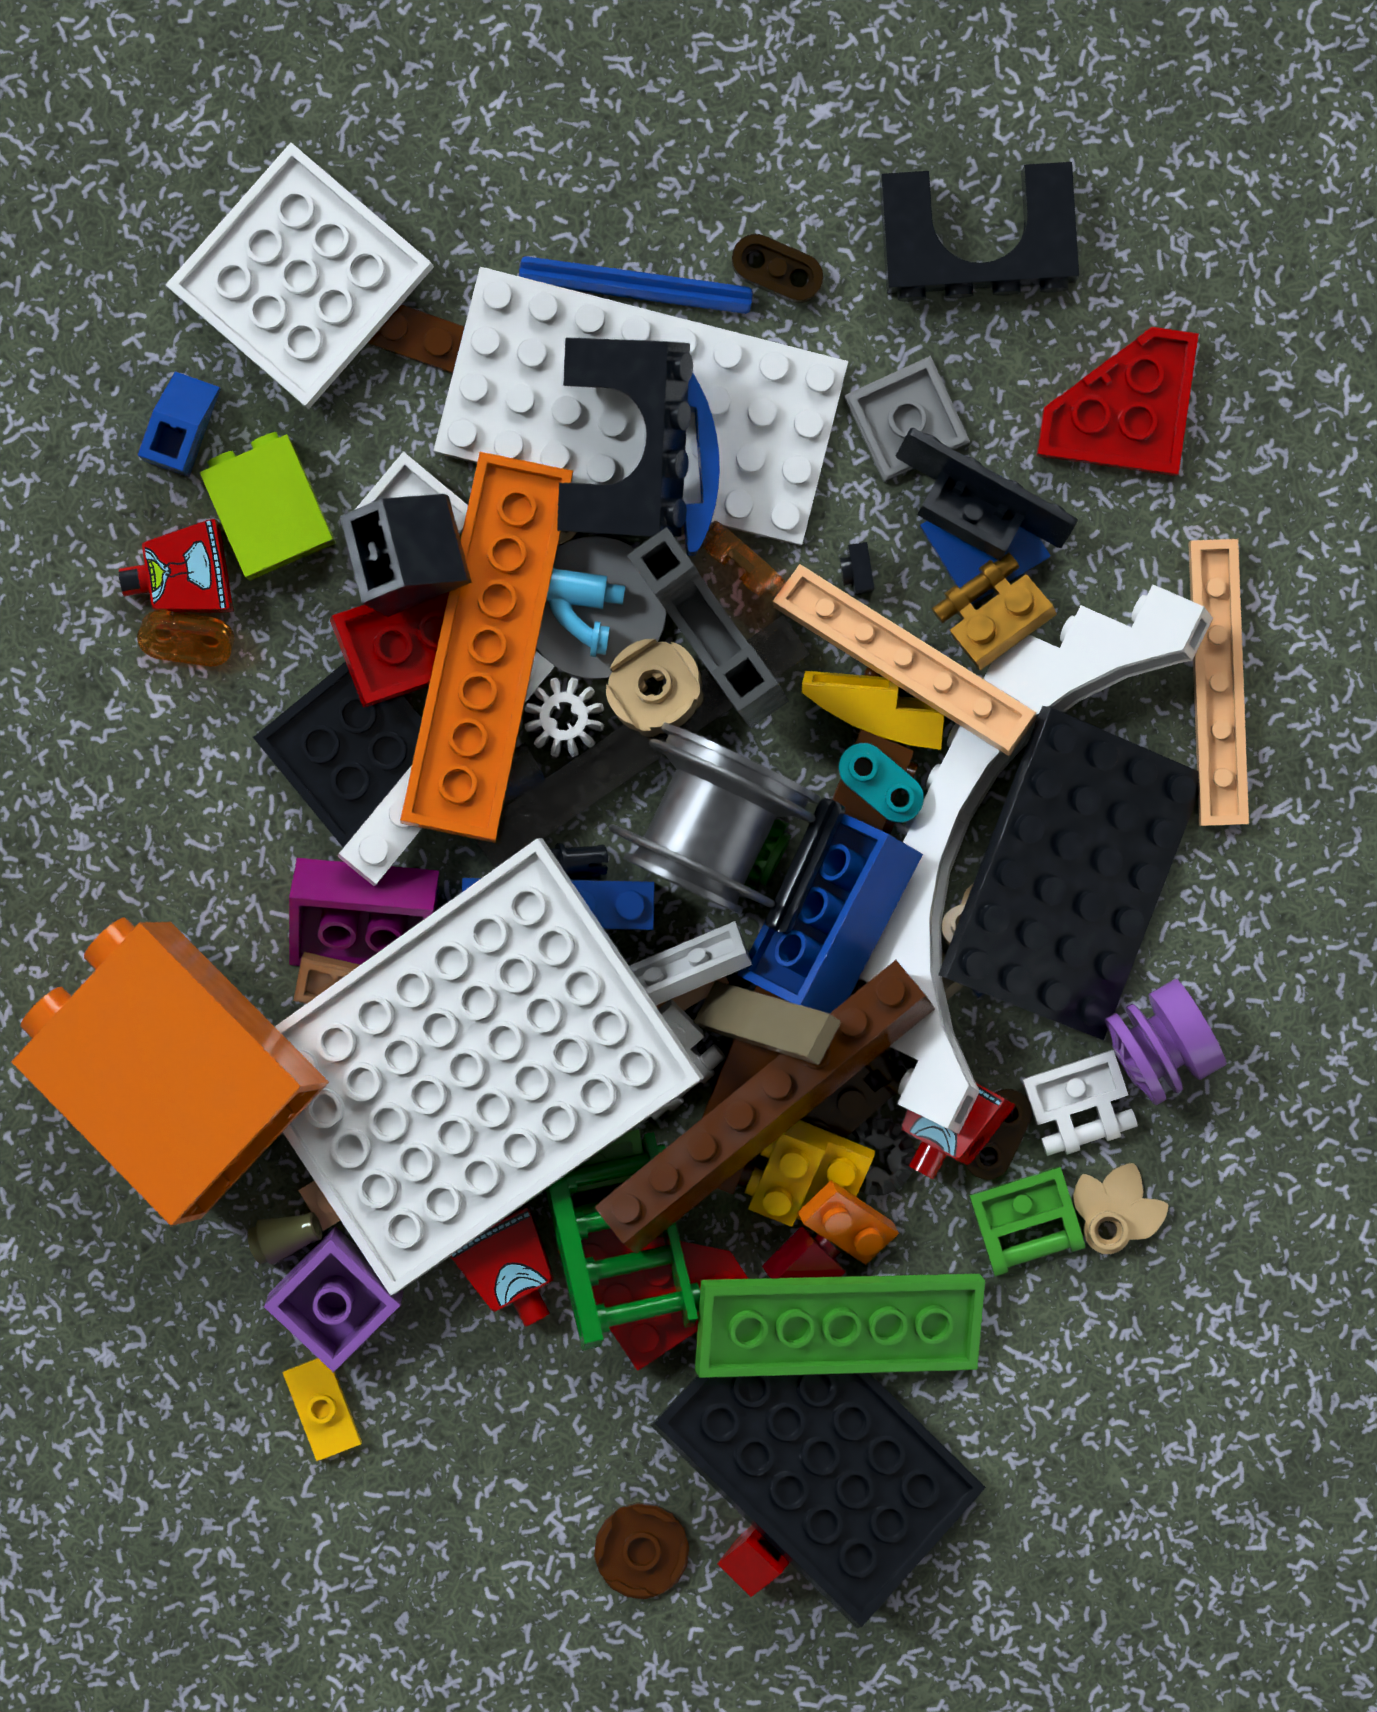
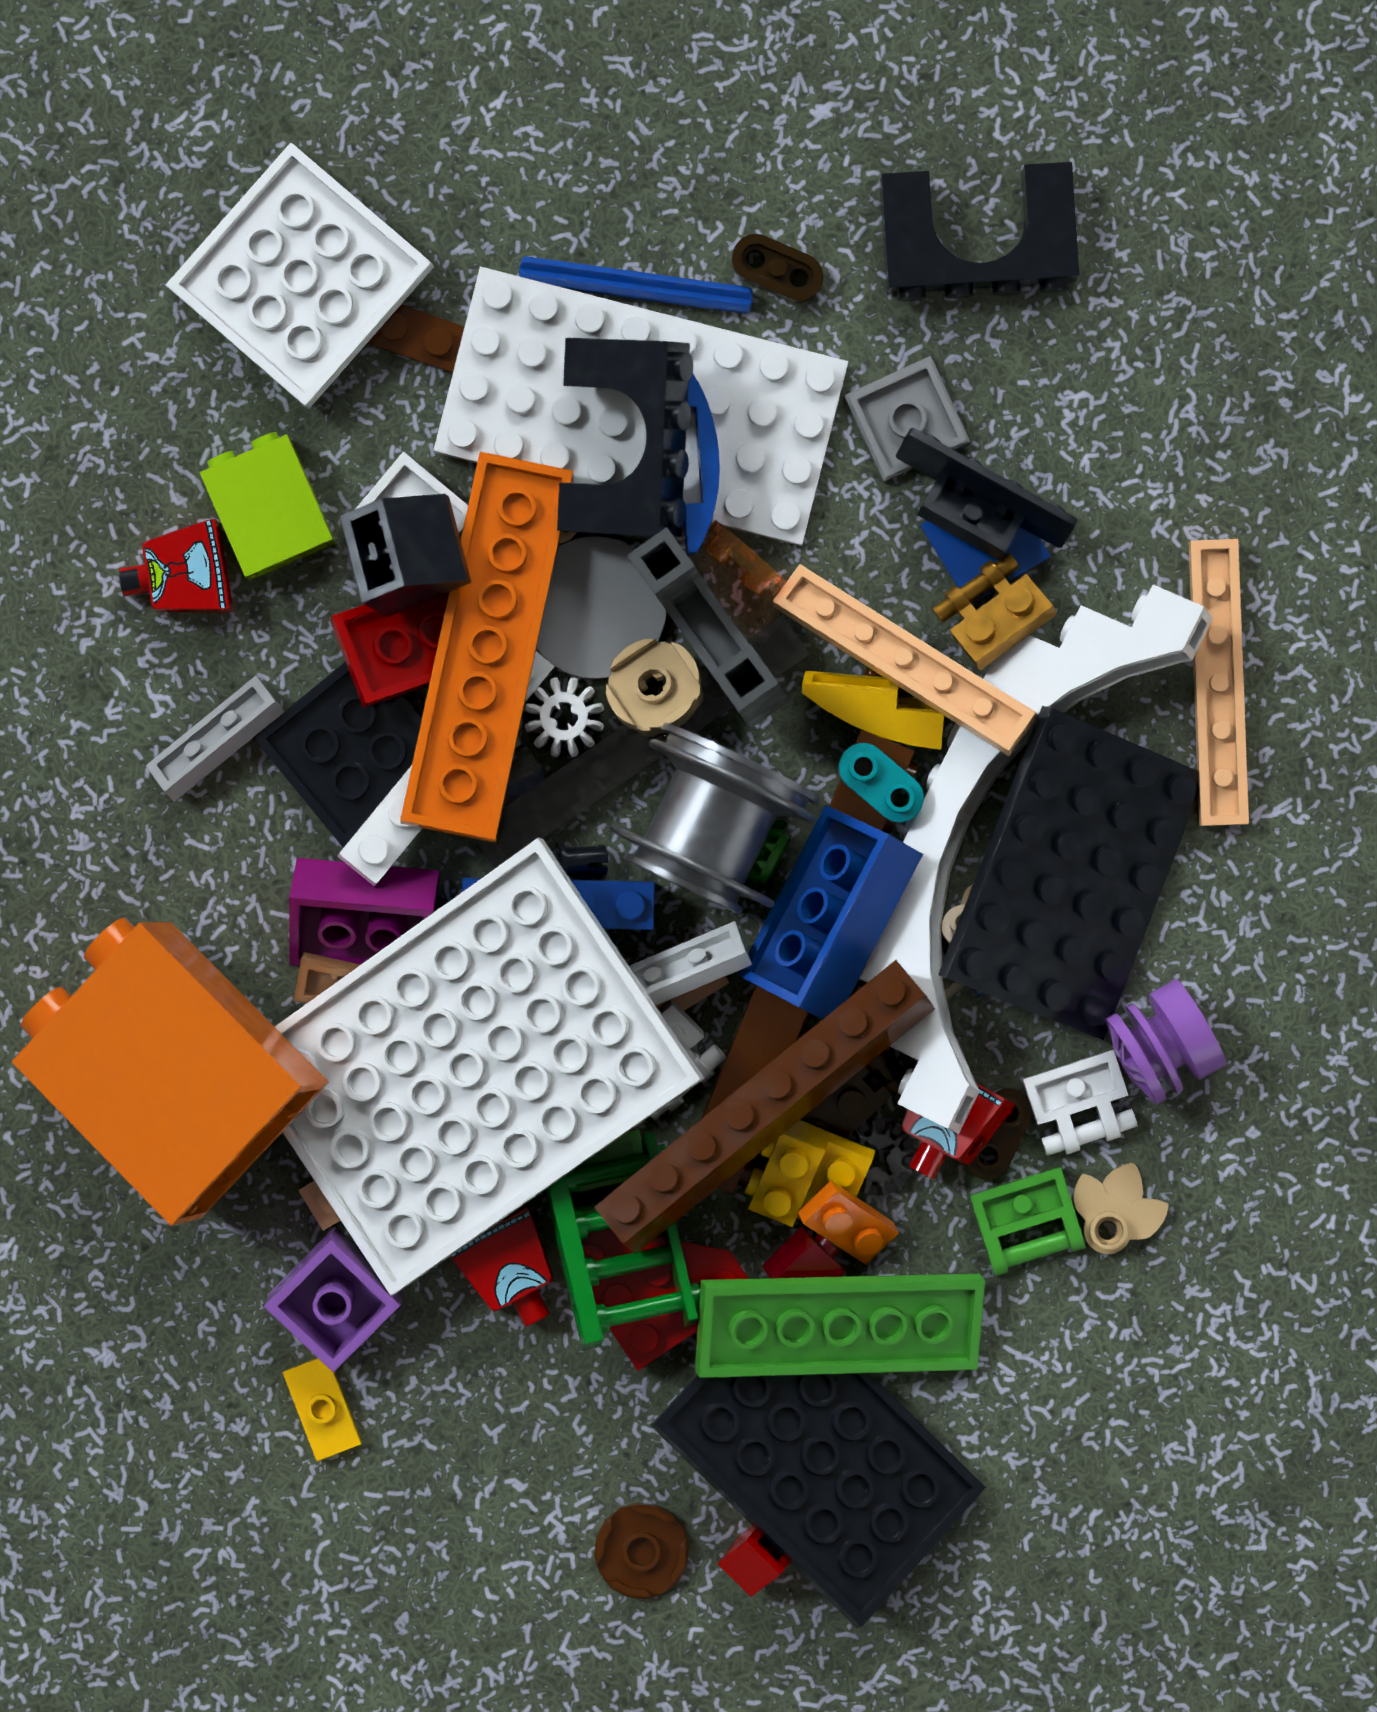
clear orange plate [137,610,235,667] -> none
blue slope [138,372,221,477] -> none
olive cone [247,1212,322,1265] -> none
medium azure plant [547,568,625,657] -> none
dark tan tile [694,980,841,1065] -> none
black axle [765,798,846,934] -> none
black plate [839,542,875,595] -> none
red plate [1036,327,1199,476] -> none
none -> light grey plate [146,676,285,802]

